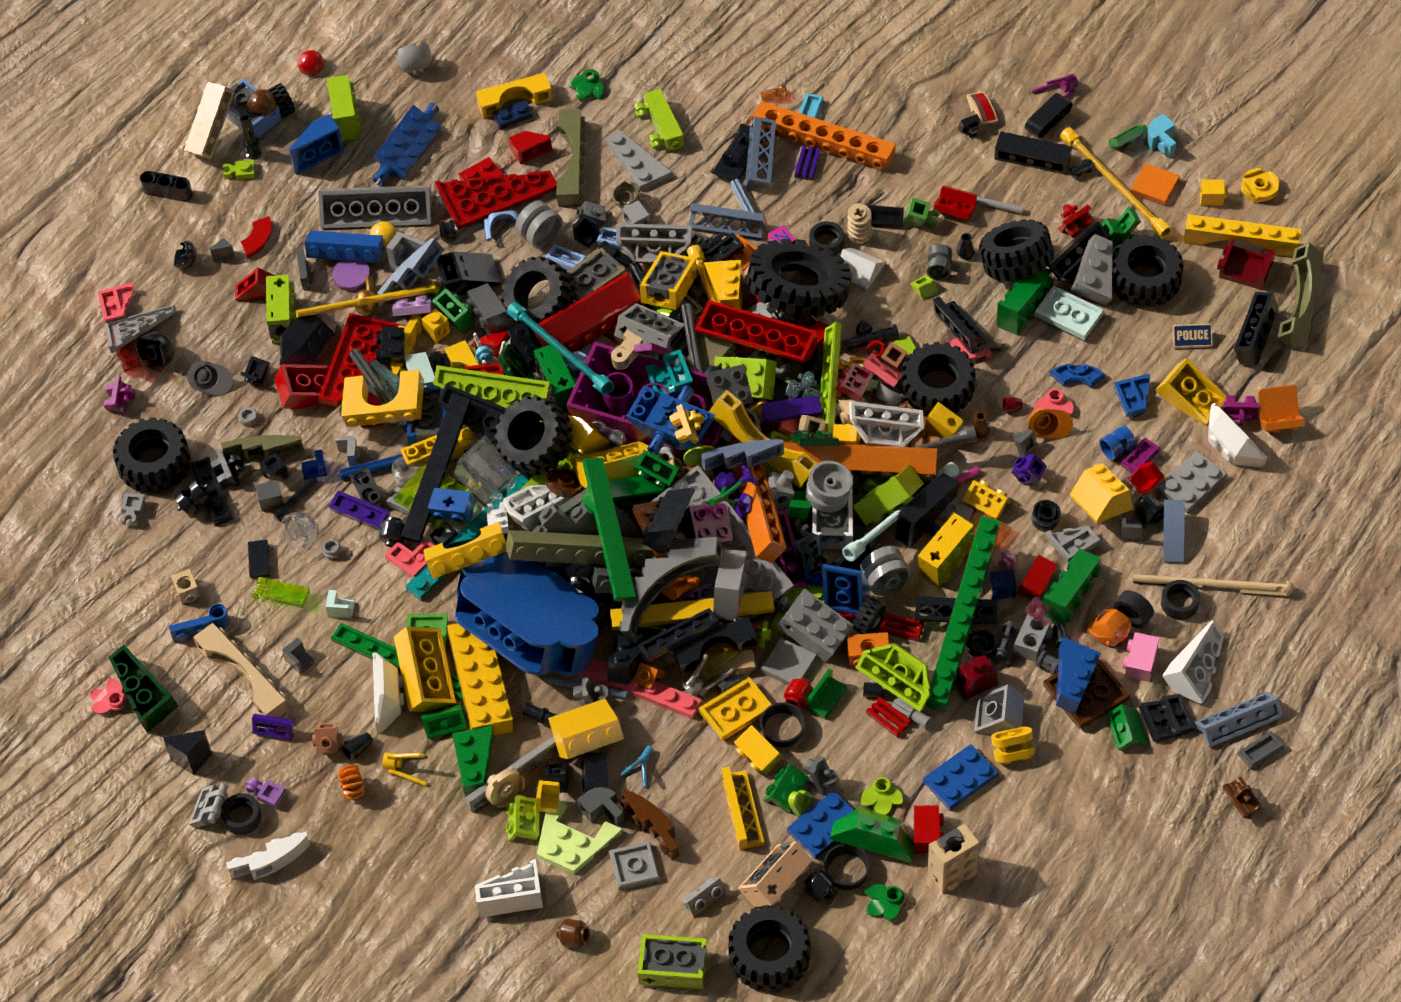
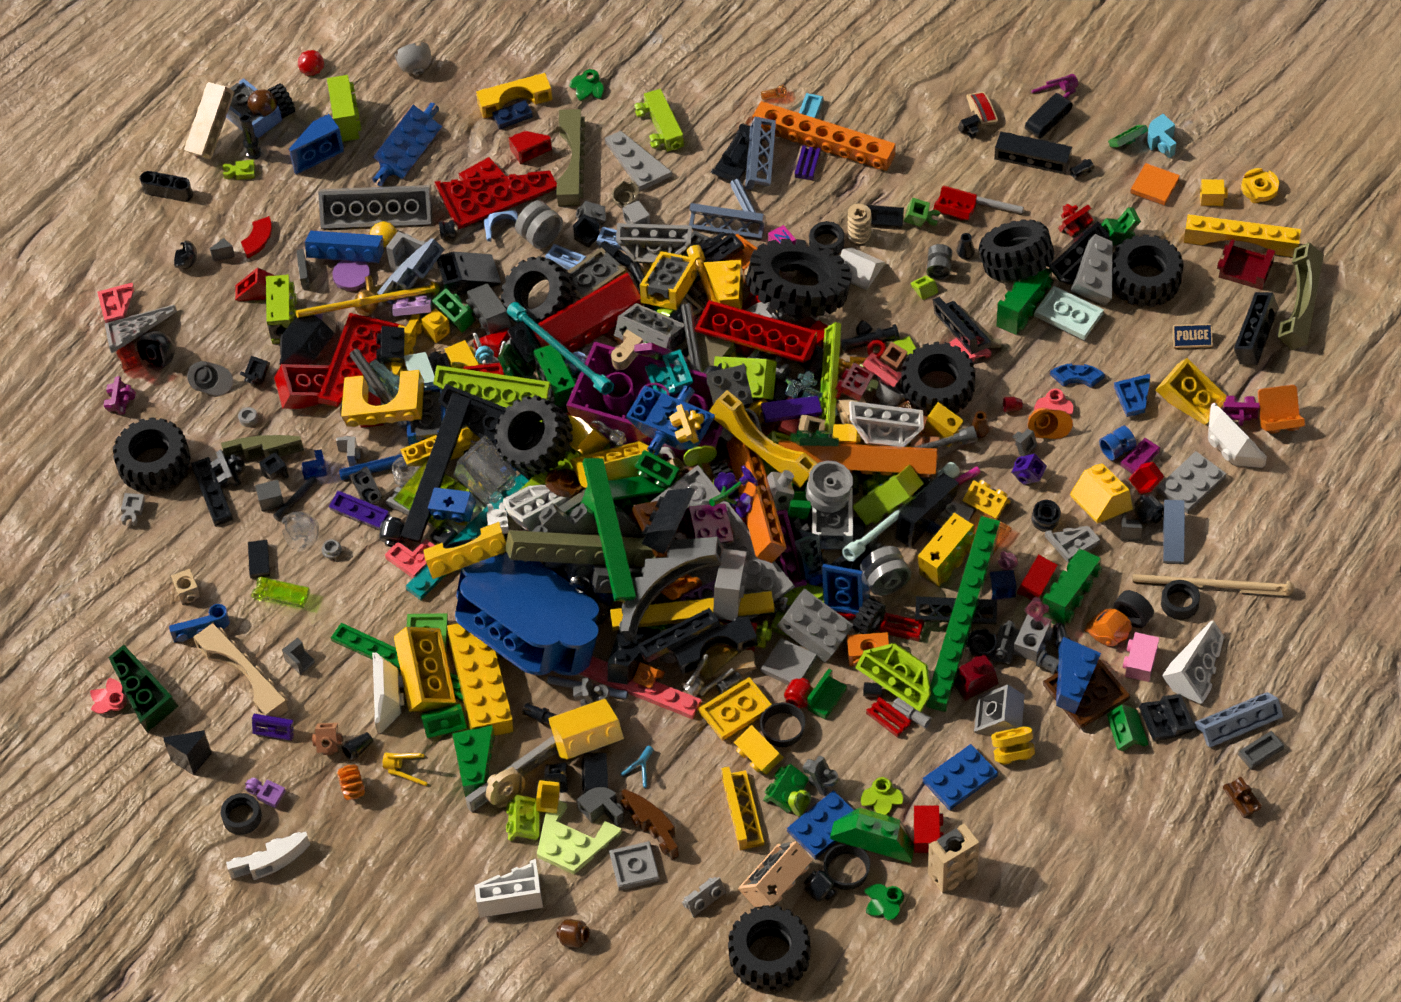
black wheel [174,479,212,516] -> none
light grey plate [189,783,228,828] -> none
light aqua panel [325,590,355,619] -> none
piece [637,934,708,989] -> none
sand blue slope [701,439,784,472] -> none
yellow hose [1060,127,1172,239] -> none

